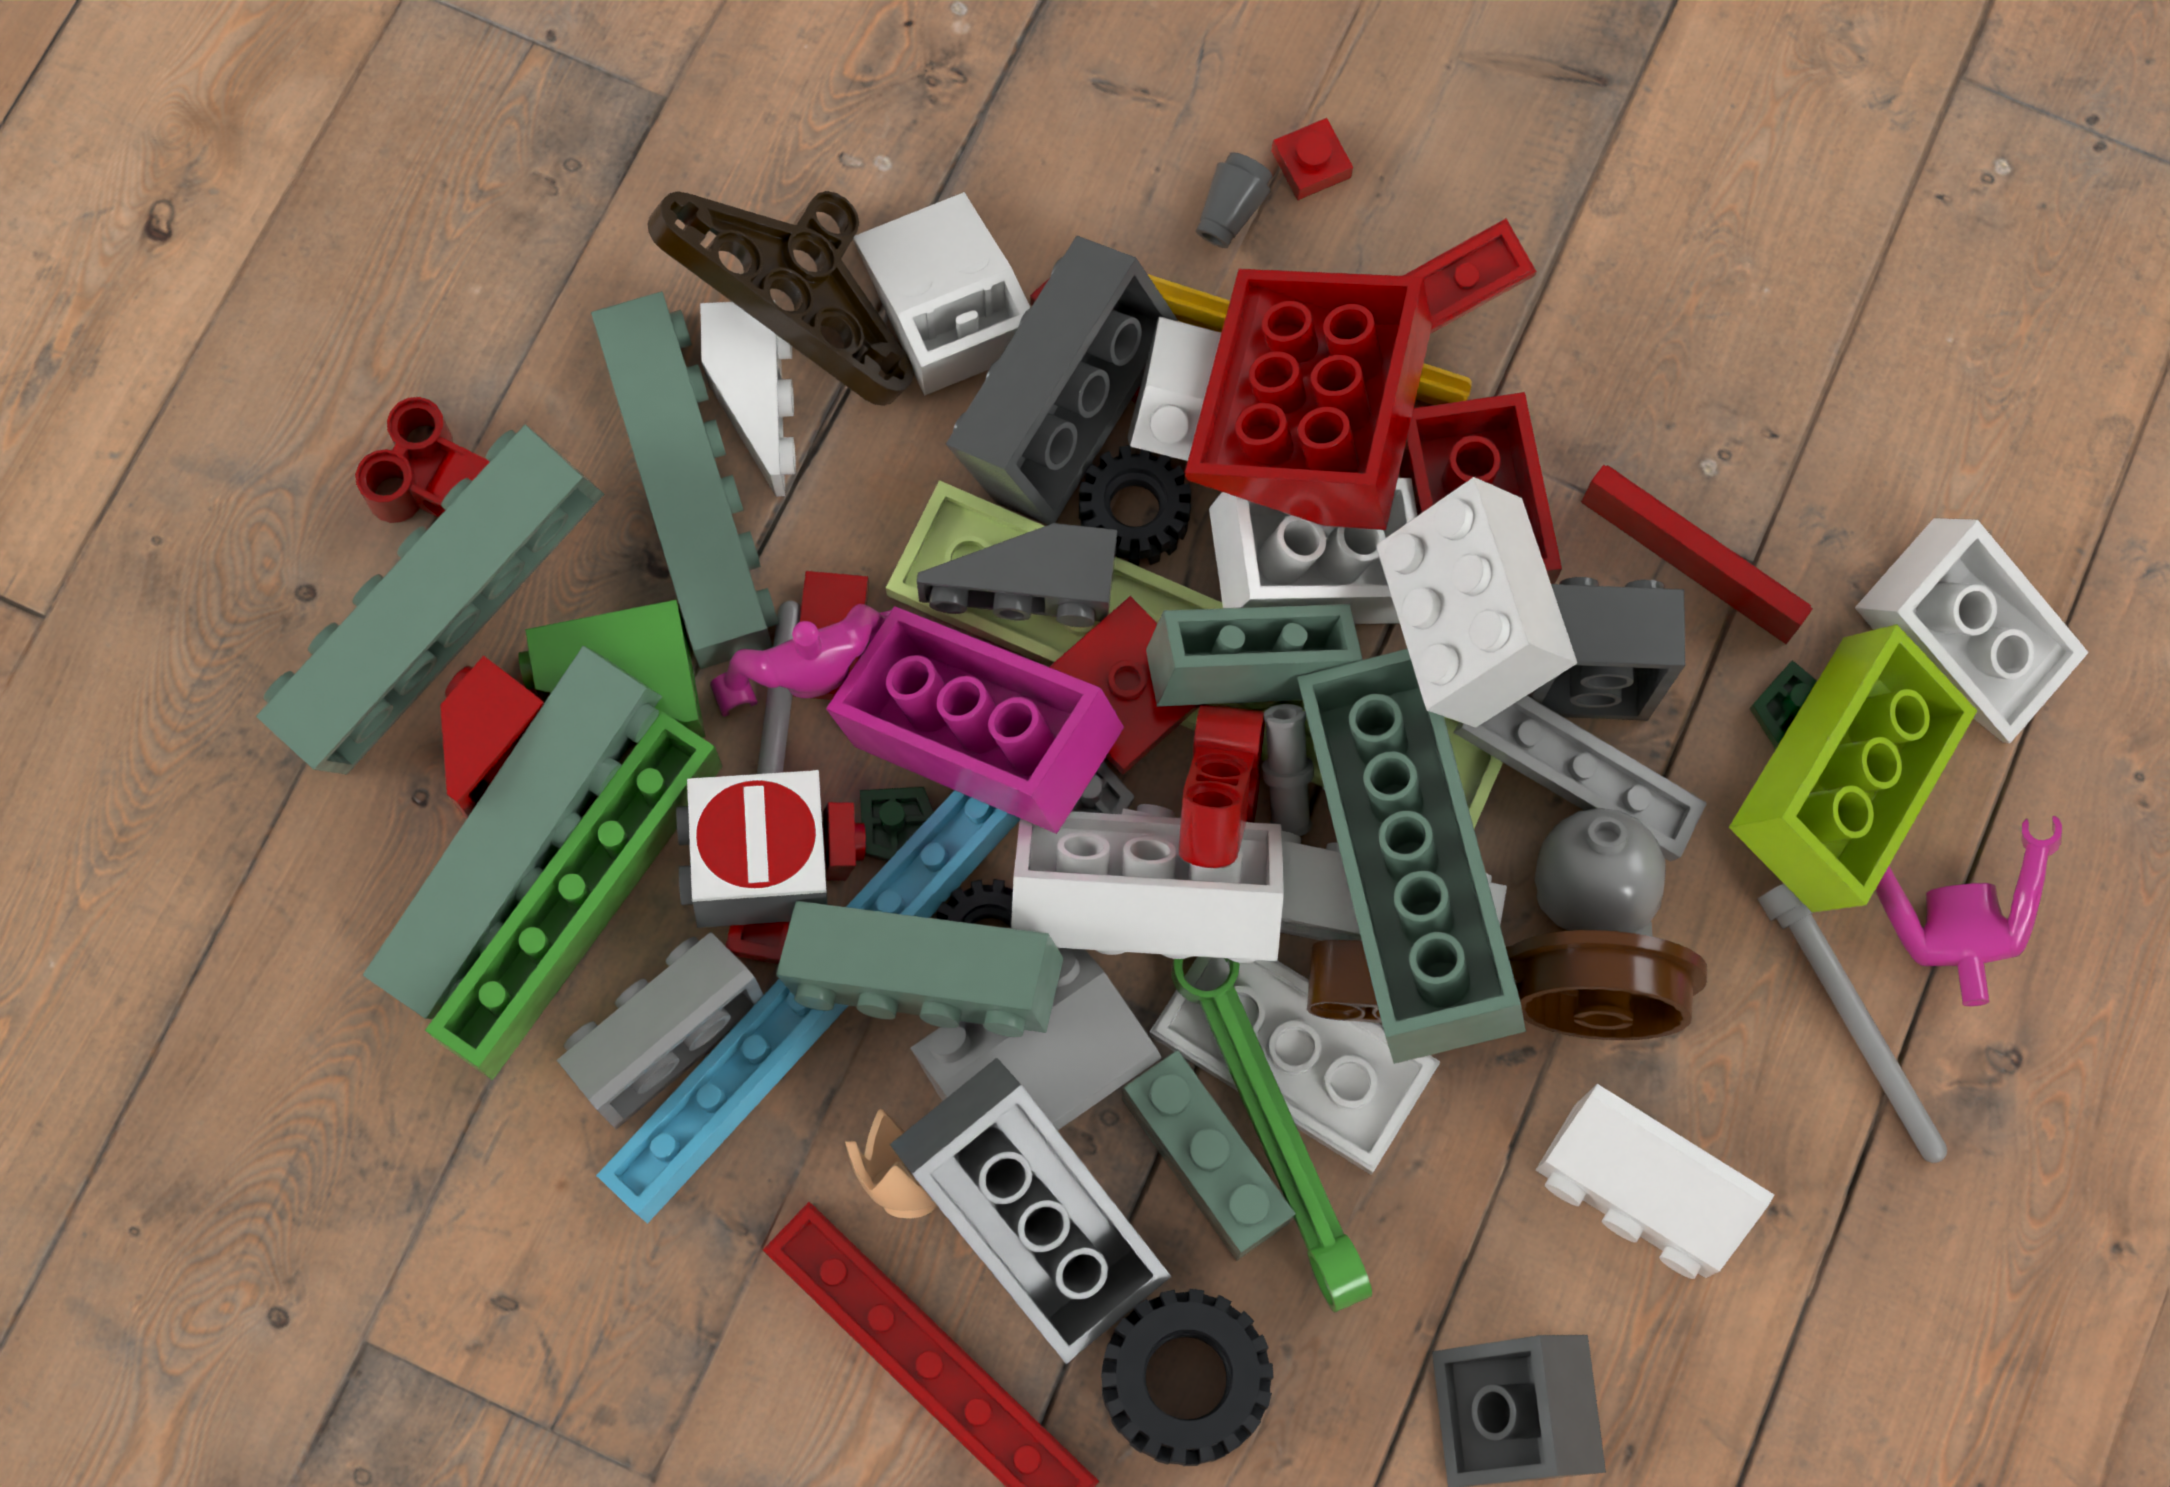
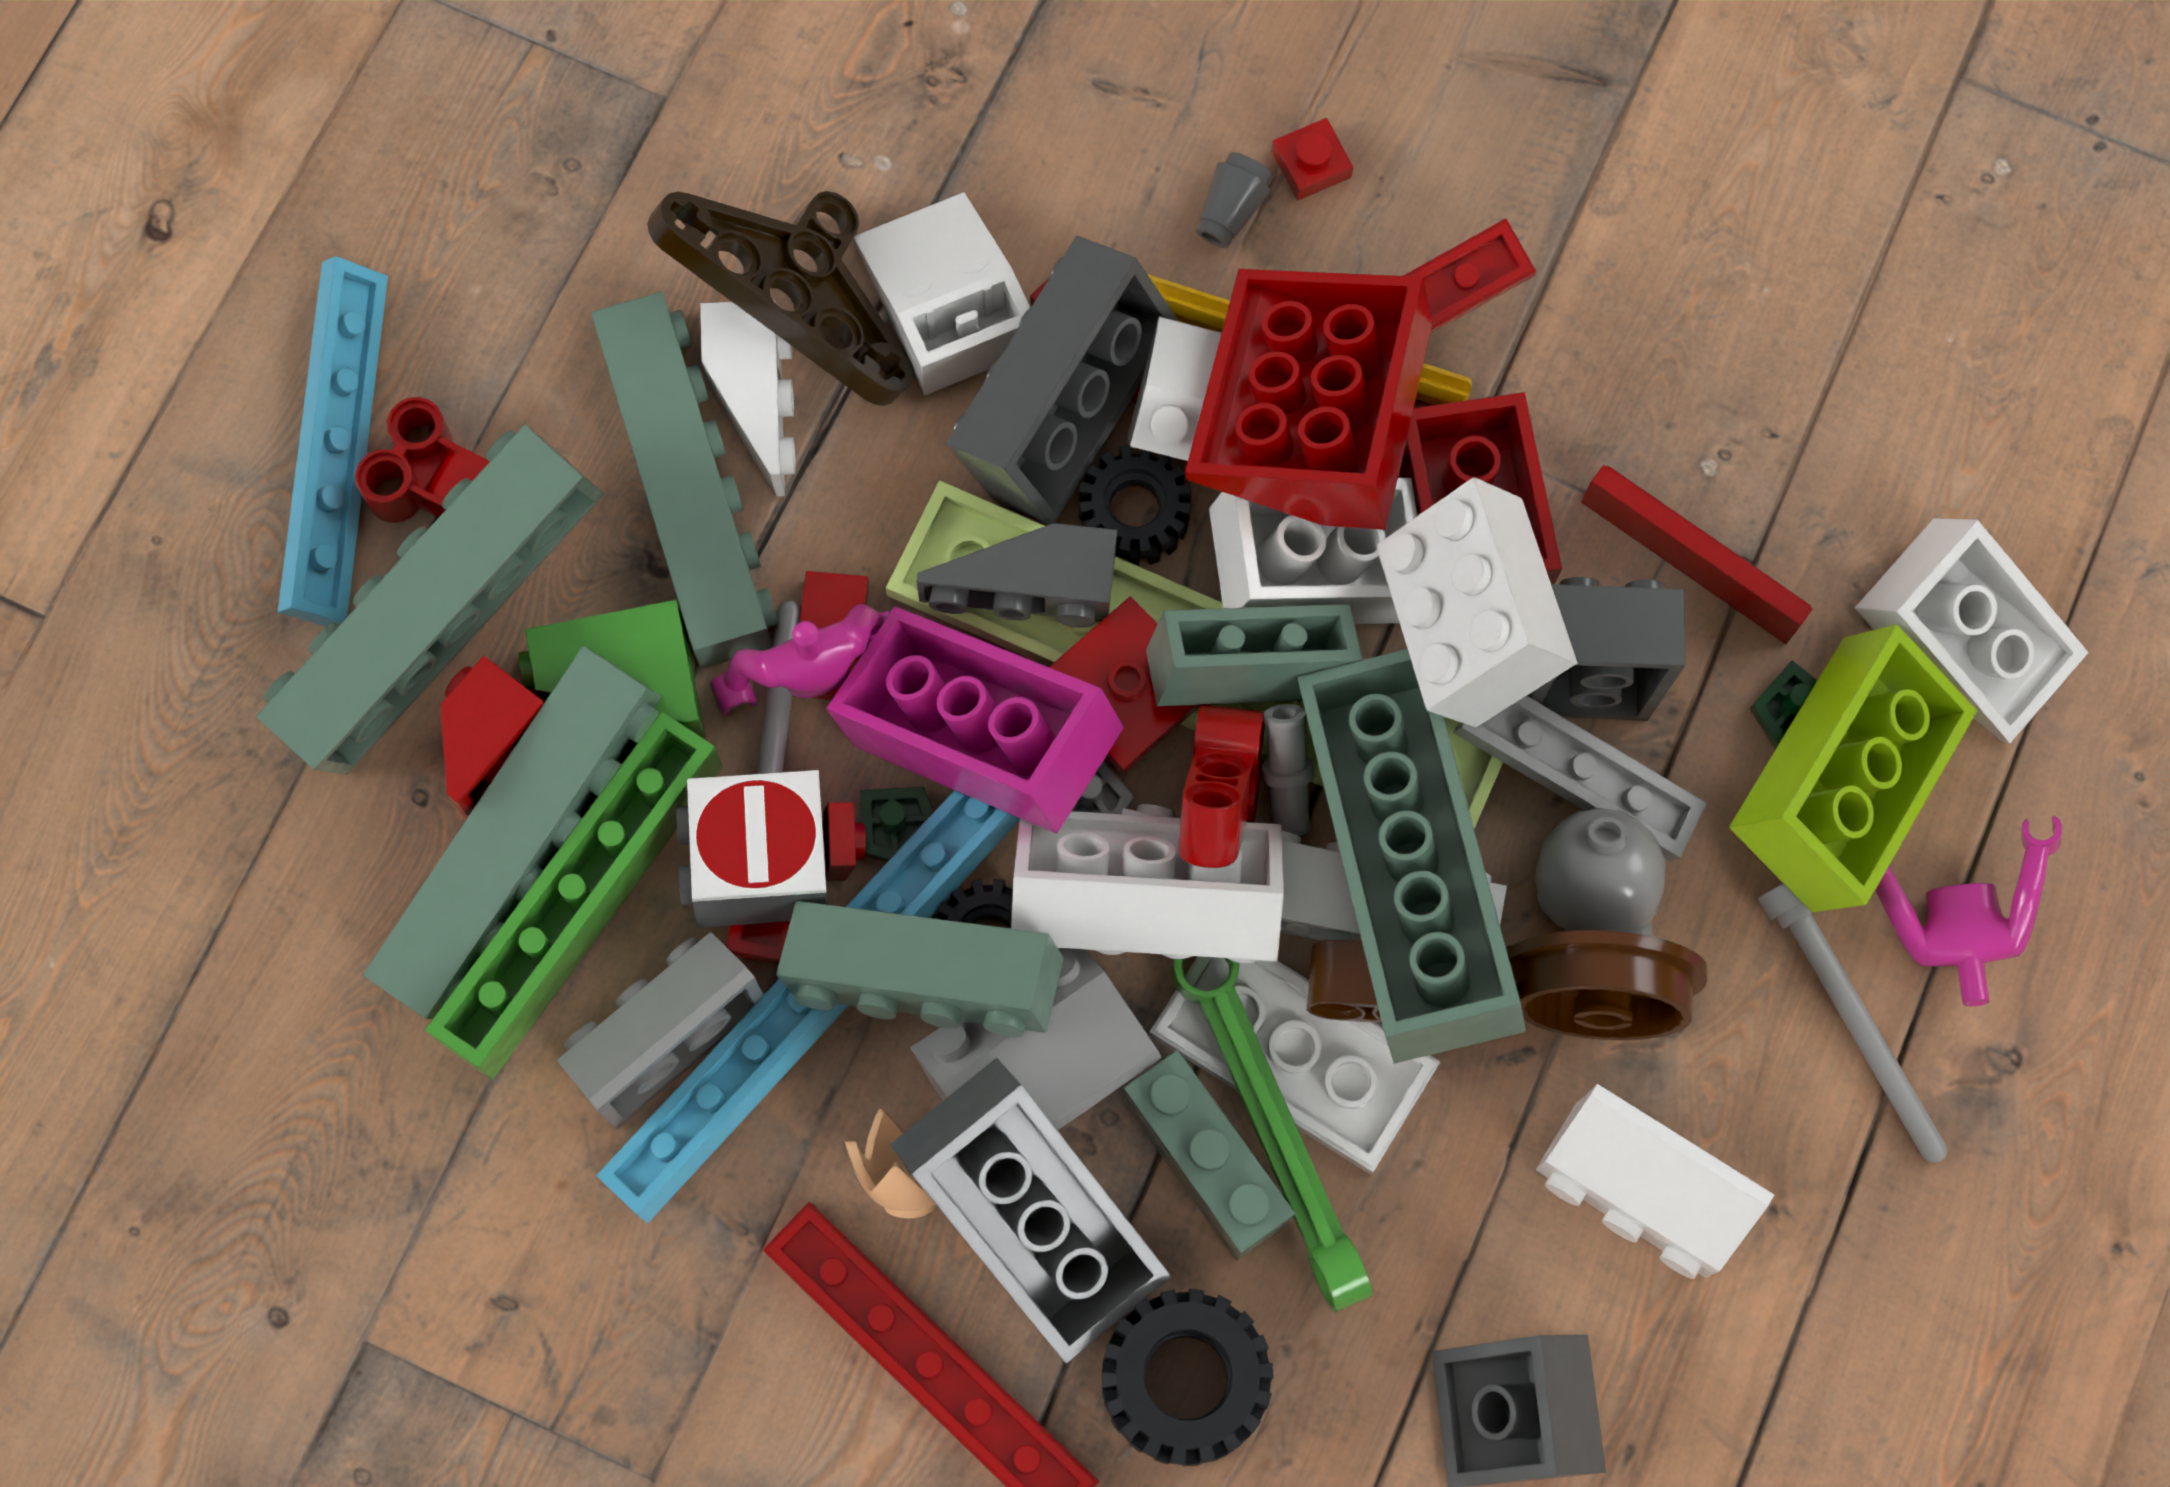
none -> medium azure plate [278,256,388,627]

